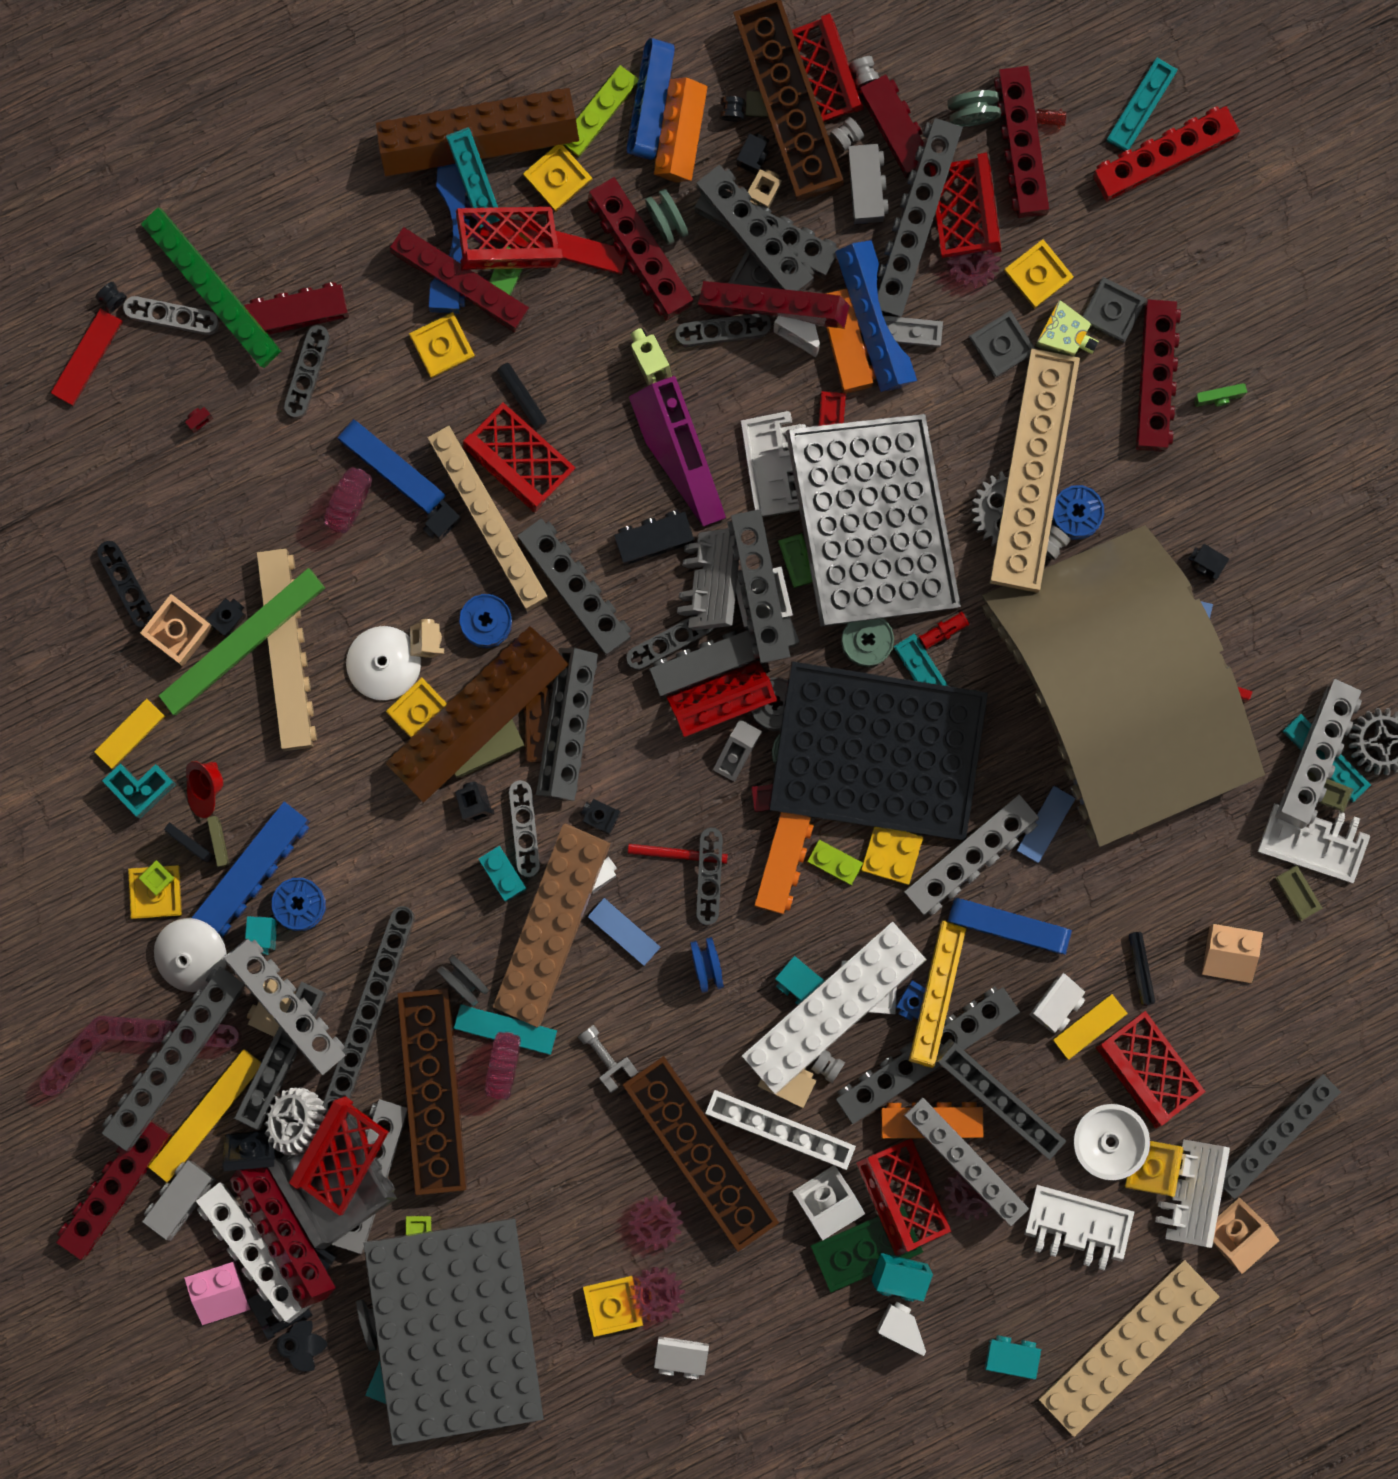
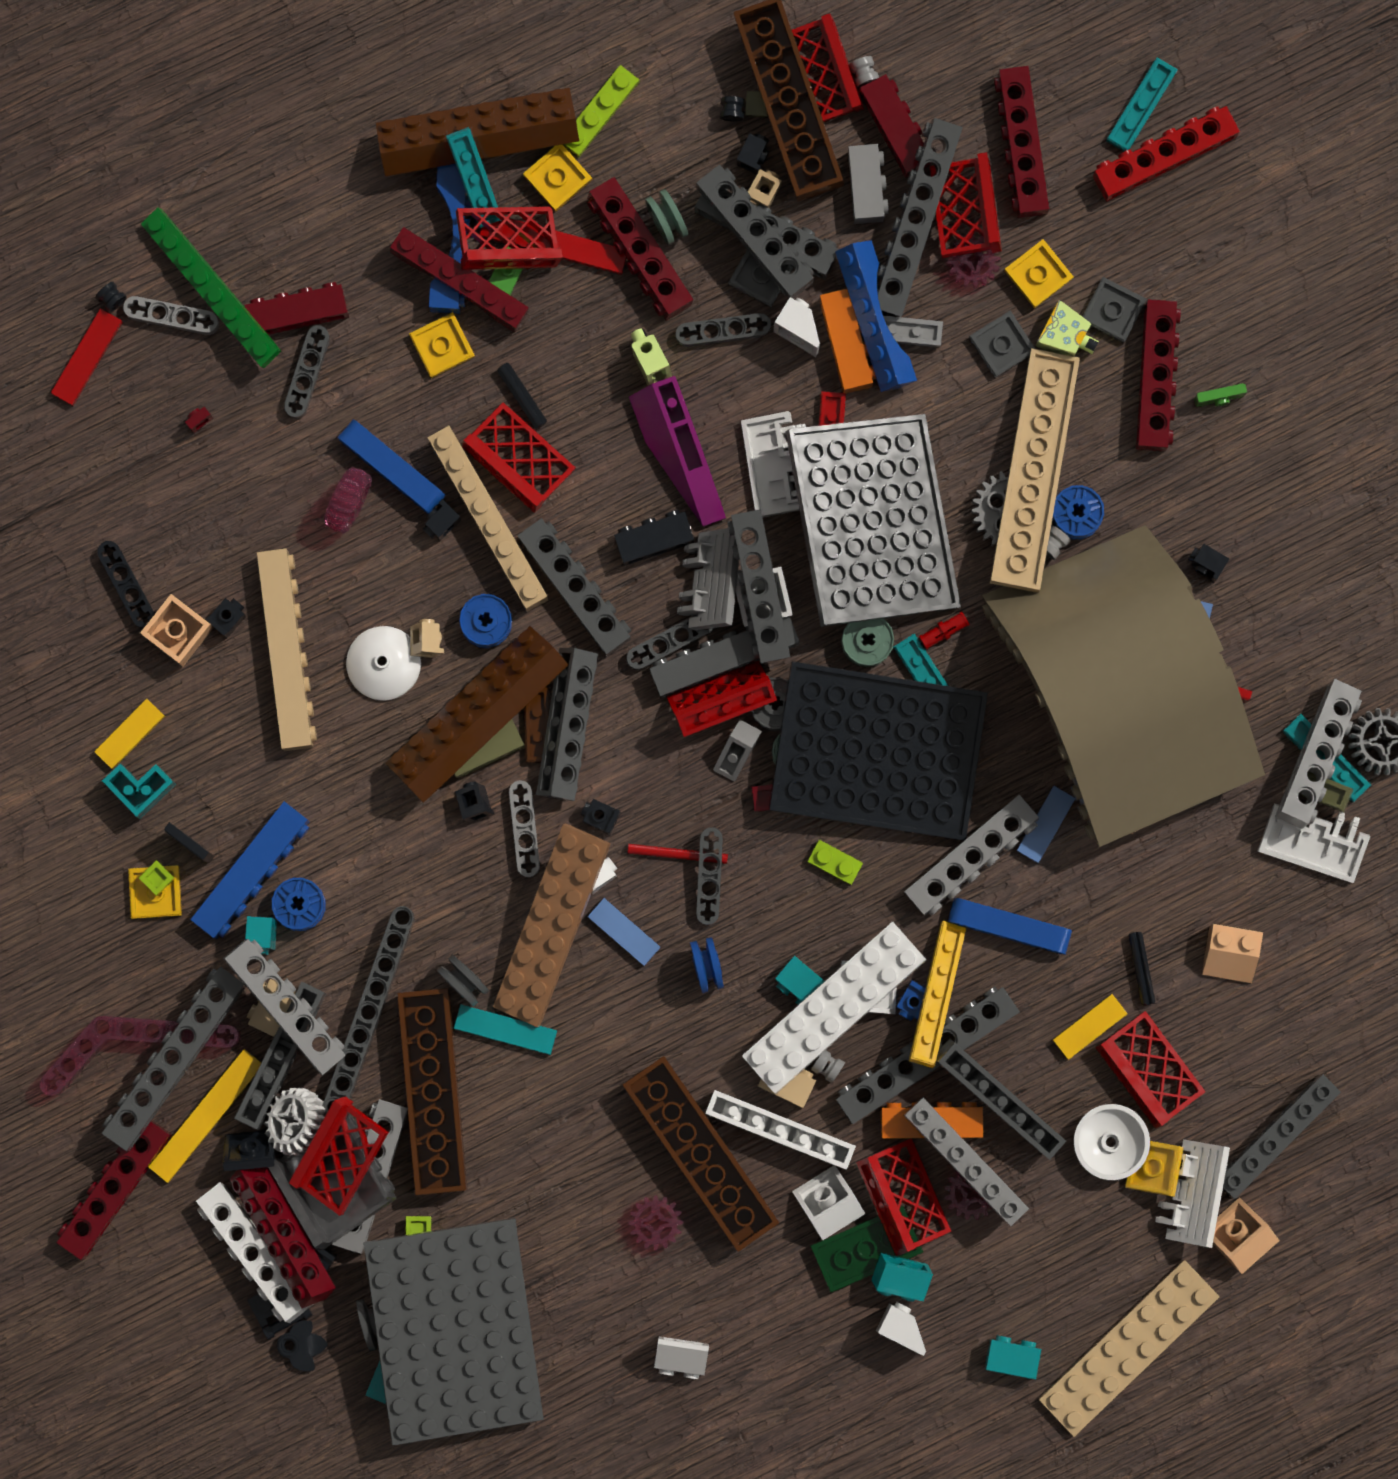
light grey brick [142,1160,217,1241] -> none
white dish [154,918,227,992] -> none
bright green tile [159,568,325,715] -> none
bright pink slope [184,1261,251,1325] -> none
red piece [186,761,223,818] -> none
olive tile [207,816,230,868] -> none
yellow tile [386,678,447,738] -> none
teal brick [479,846,527,903] -> none
clear pink gear [485,1032,521,1100] -> none
light grey bar [578,1025,639,1093] -> none
yellow plate [583,1276,643,1337] -> none
blue beam [627,38,675,160] -> none
clear pink gear [629,1267,685,1322] -> none
orange brick [654,77,708,183] -> none
dark red arch [698,281,850,329] -> none
orange brick [754,812,814,915] -> none
bright green plate [778,533,813,588] -> none
light grey wheel [830,117,864,152] -> none
yellow plate [861,827,923,885] -> none
sand green wheel [947,90,1001,127] -> none
white hinge [1024,1185,1134,1270] -> none
white slope [1029,973,1085,1033] -> none
clear red pin [1036,108,1067,128] -> none
olive tile [1275,865,1323,921] -> none

